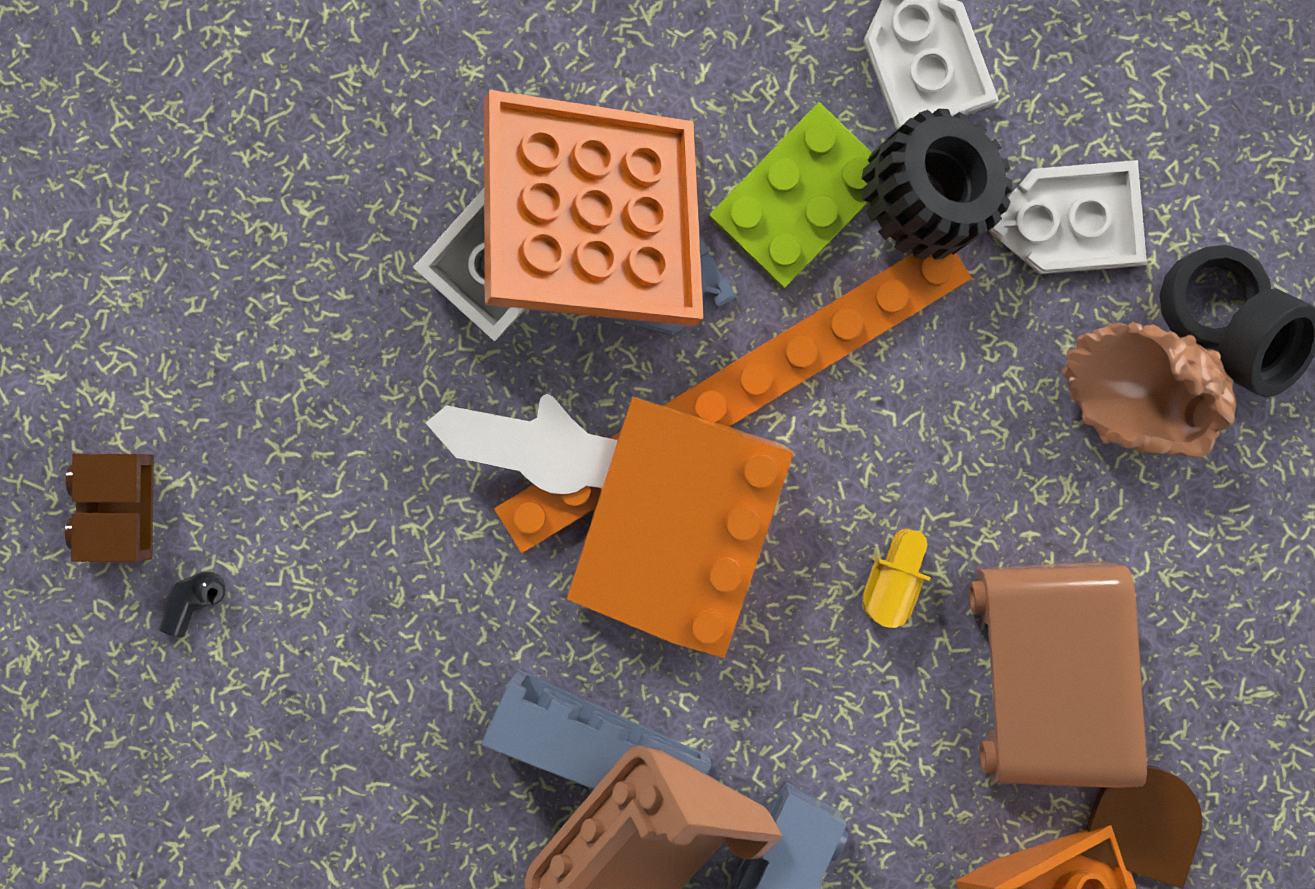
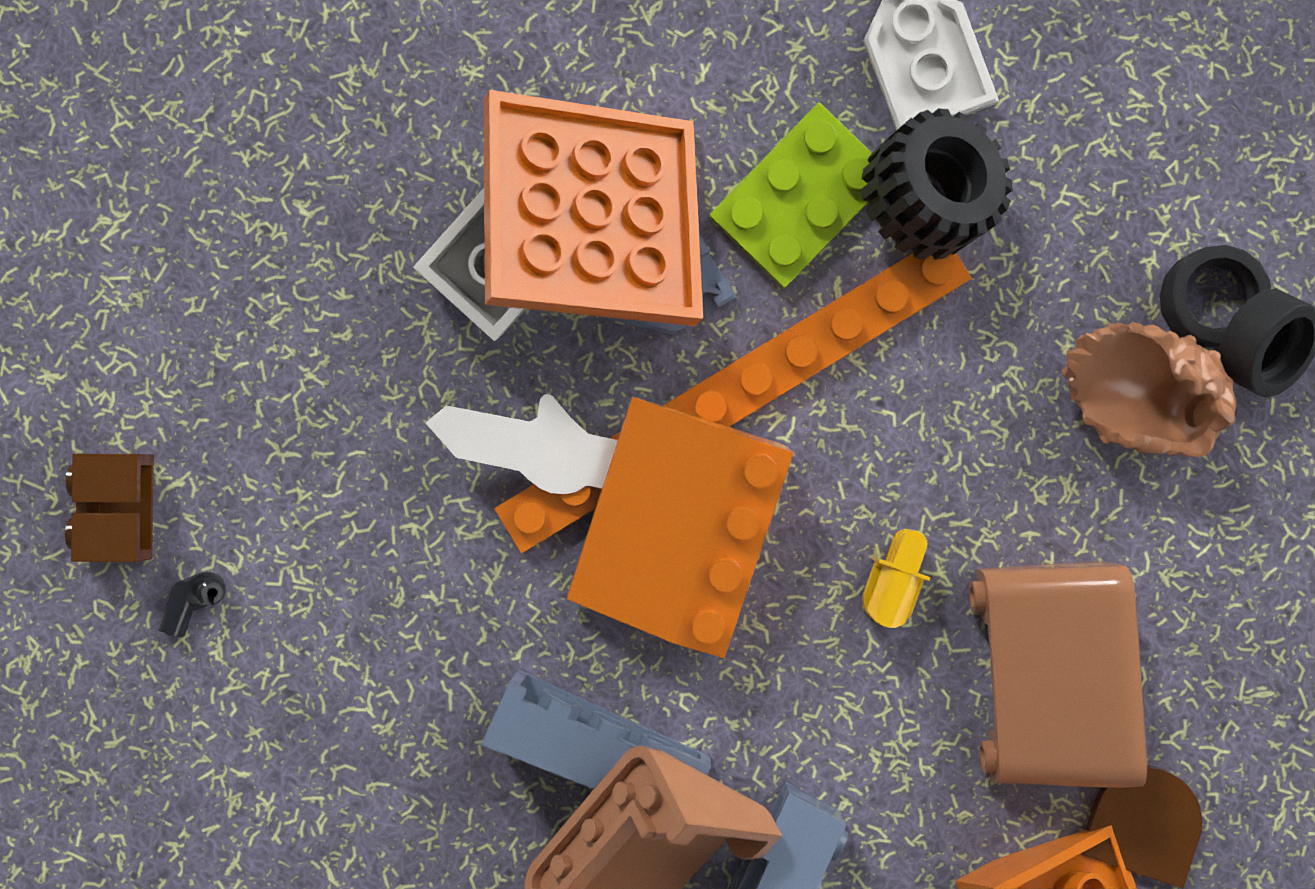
white tile [989,160,1147,274] -> none

